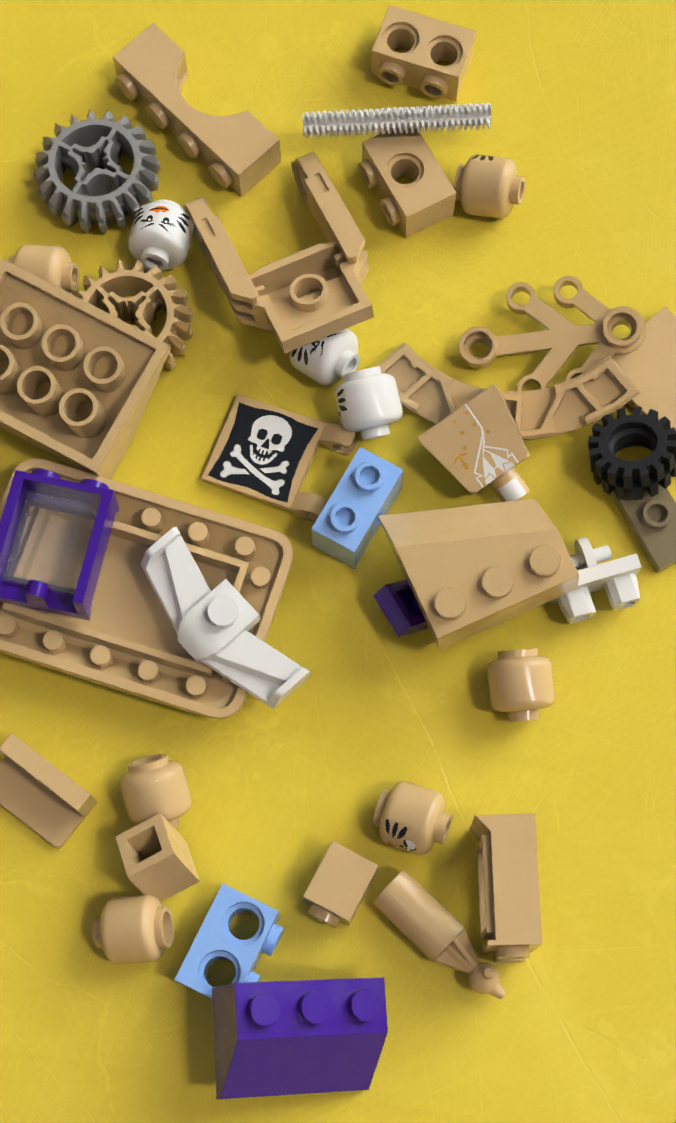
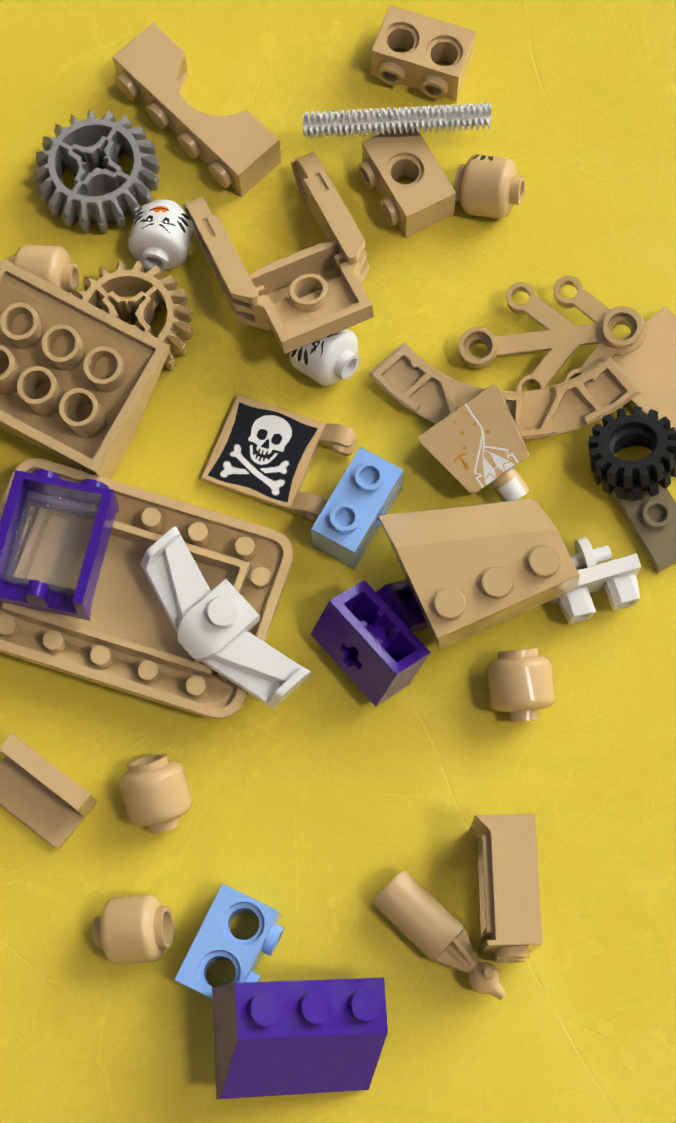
tan brick [115,813,200,902] -> none
tan brick [303,841,379,928] -> none
white head [335,367,403,441] -> none
tan head [373,781,453,855] -> none
none -> dark purple brick [311,580,431,707]

